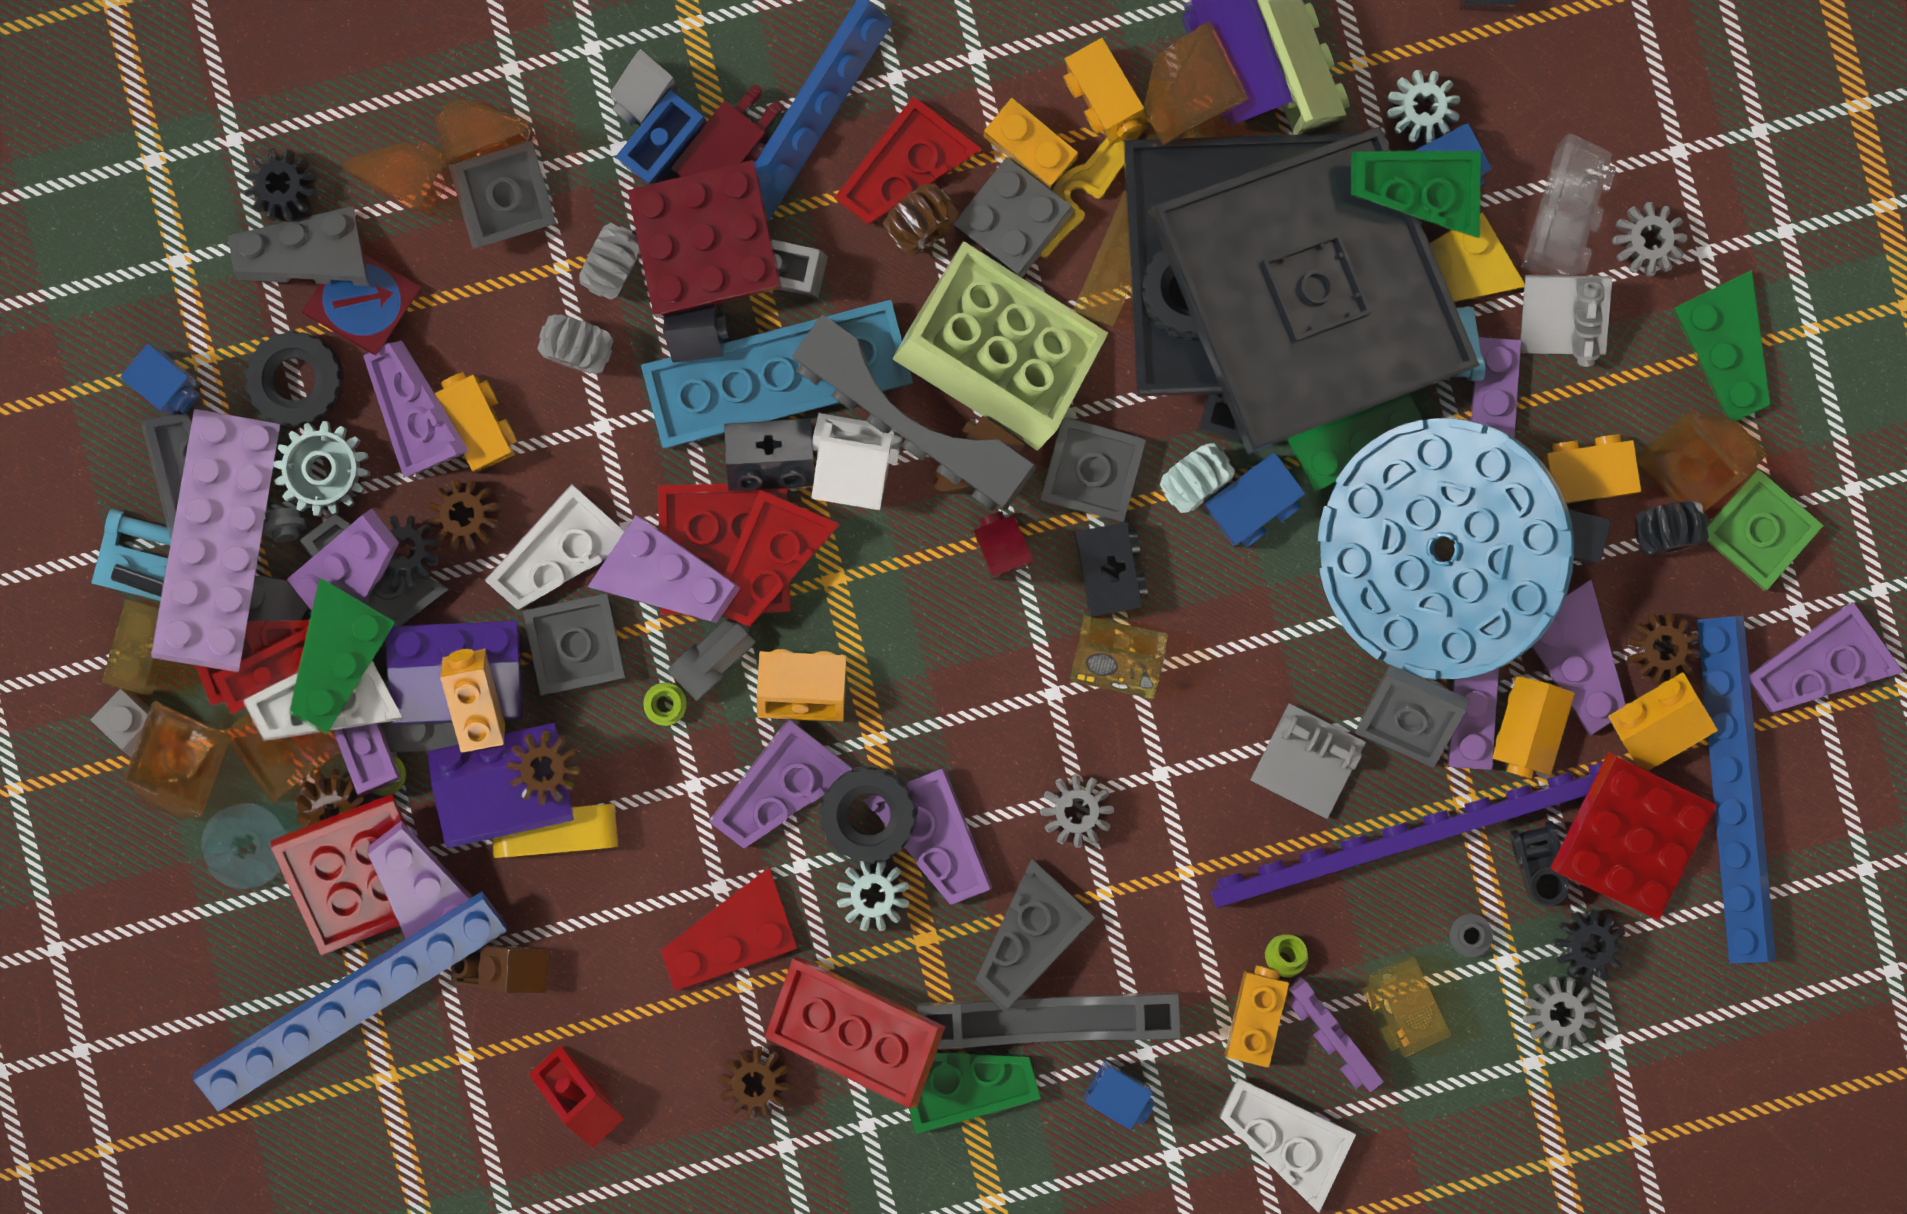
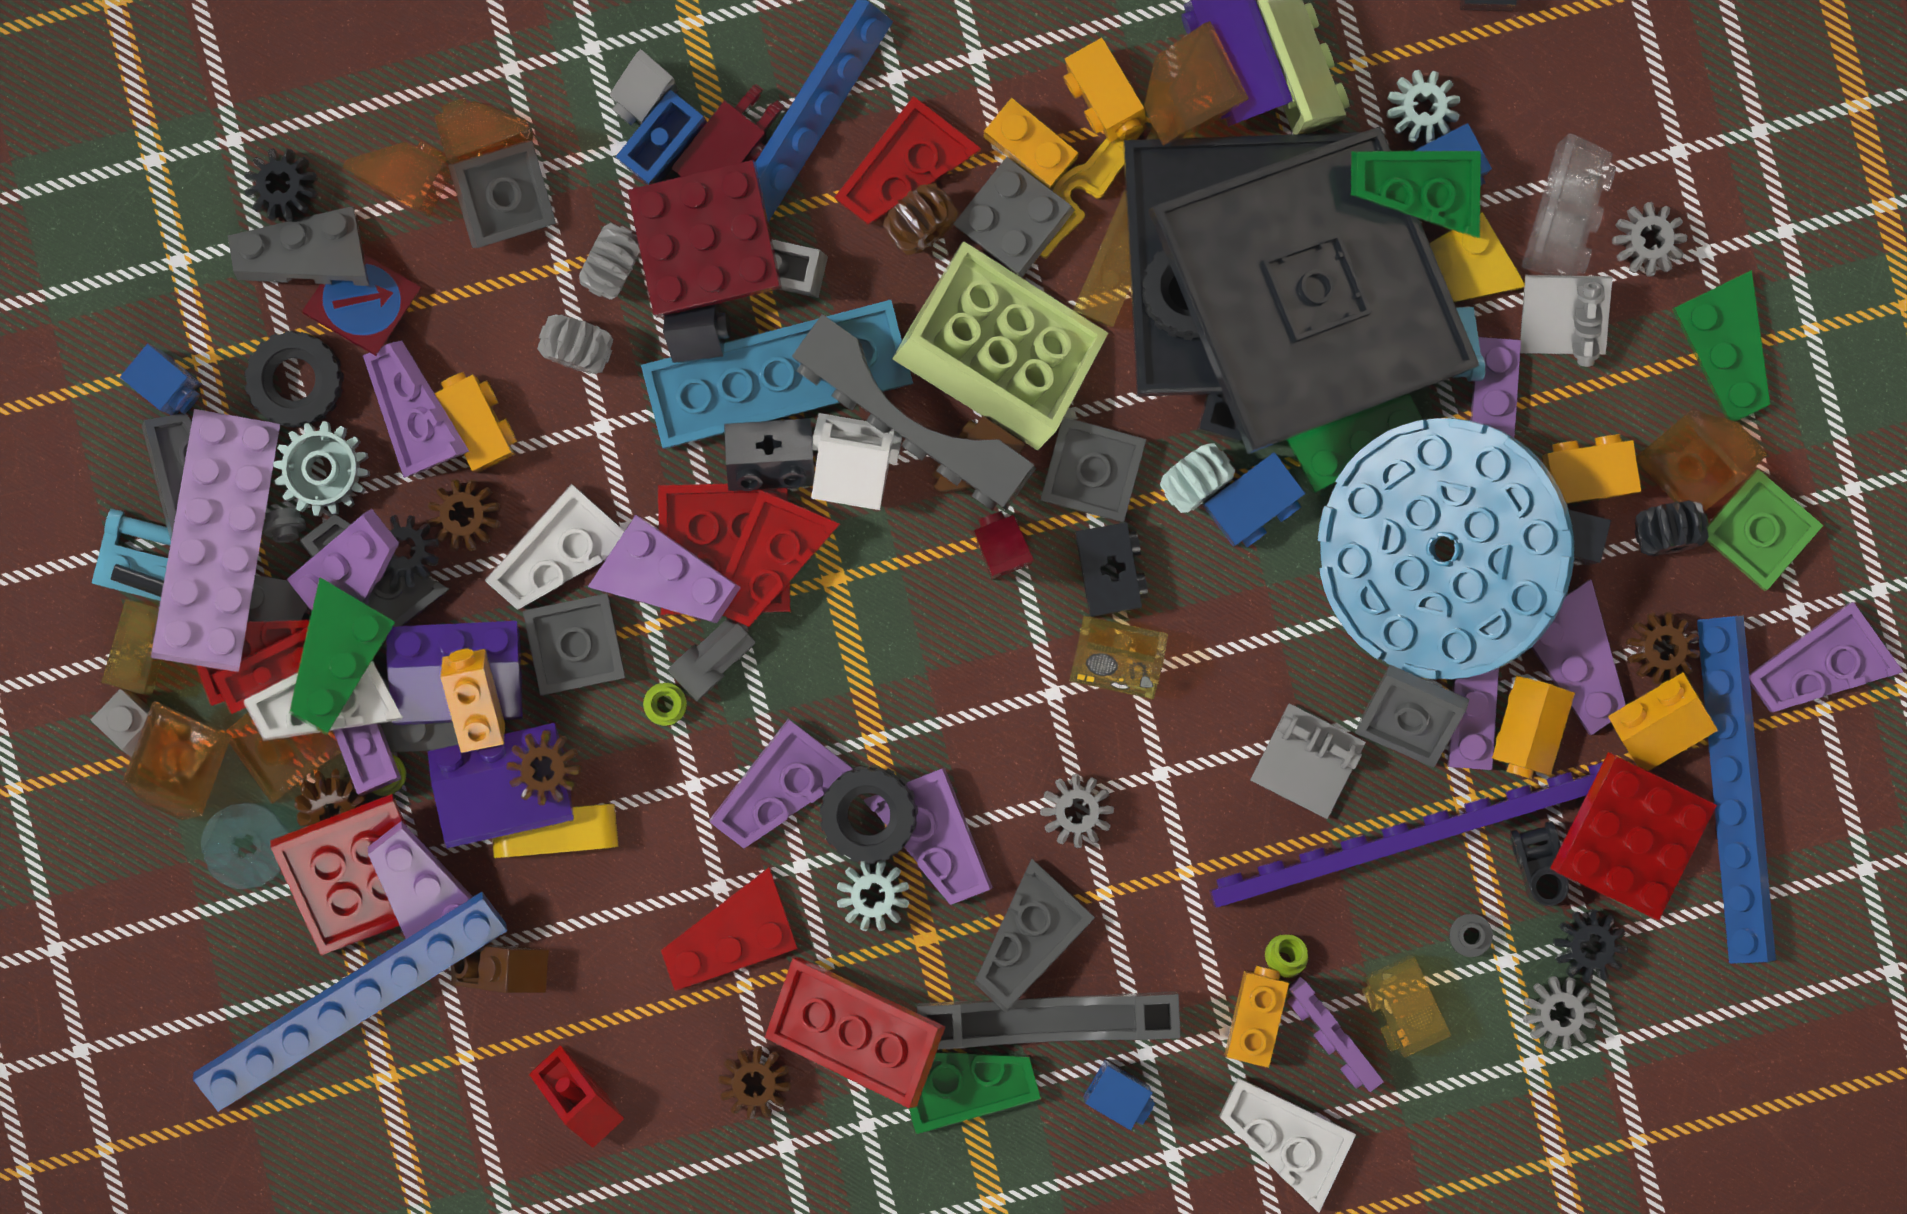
light orange brick [756,649,846,722] -> none

